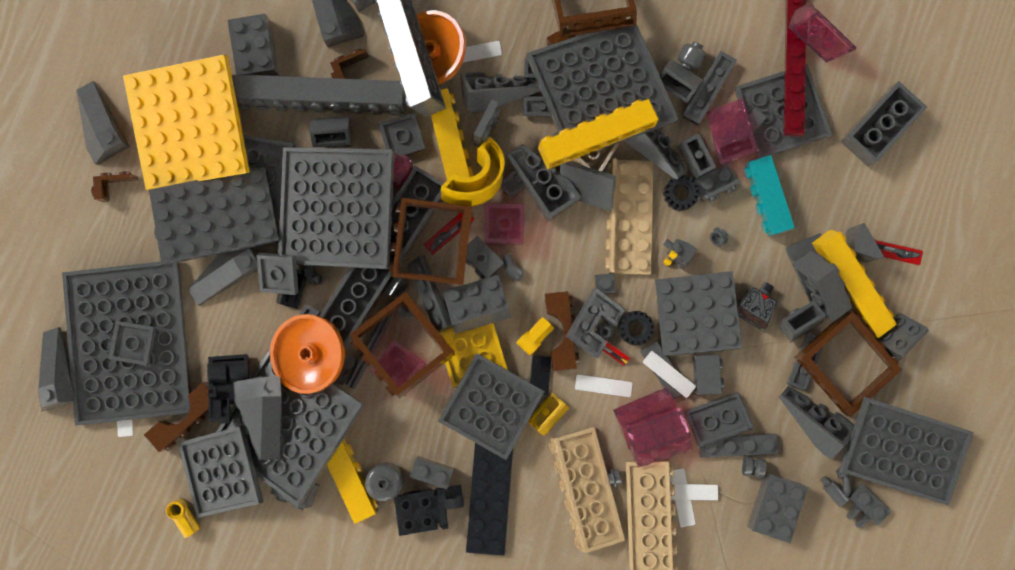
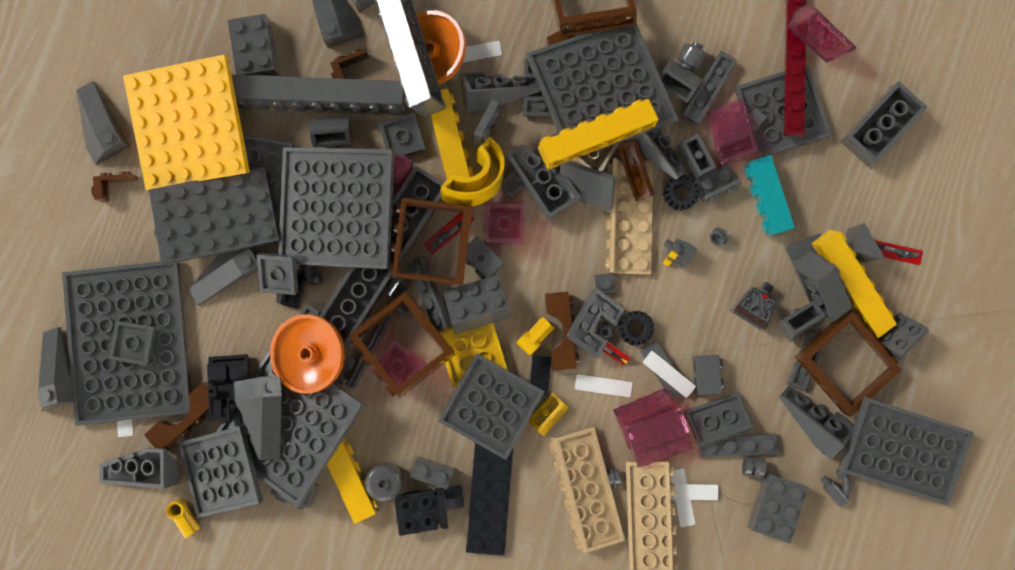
dark grey arm [503,254,523,281] -> none
dark grey plate [655,271,742,356] -> none
dark grey hinge [847,483,891,529] -> none
none -> dark grey wedge [100,448,179,489]
none -> reddish brown plate [618,140,655,202]

